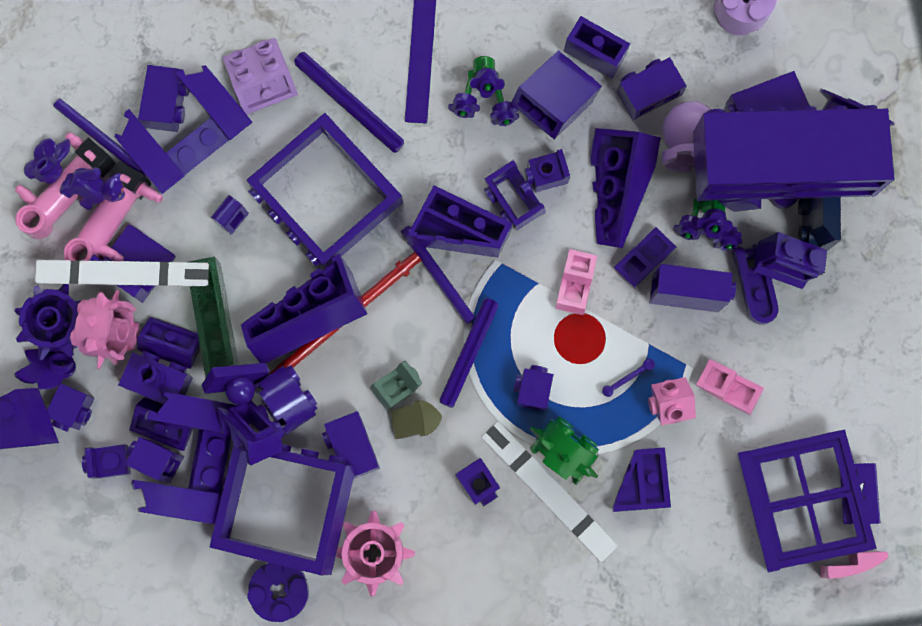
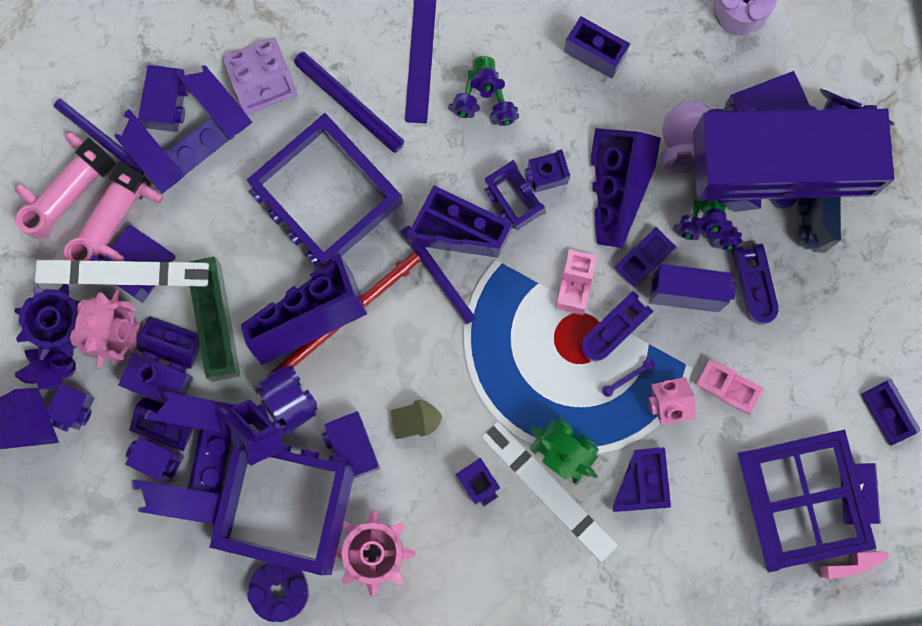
dark purple plate [24,138,70,184] -> none
dark purple animal [60,168,125,210] -> none
dark purple bracket [82,444,131,479] -> none
dark purple tile [202,363,269,405] -> none
dark purple brick [210,195,249,235] -> none
sand green bracket [370,361,422,411] -> none
dark purple axle [439,298,499,408] -> none
dark purple brick [510,50,602,140] -> none
dark purple brick [513,365,554,412] -> none
dark purple brick [617,57,687,121] -> none
dark purple window [754,232,828,289] -> none
none -> dark purple plate [581,291,654,362]
none -> dark purple slope [861,378,920,446]

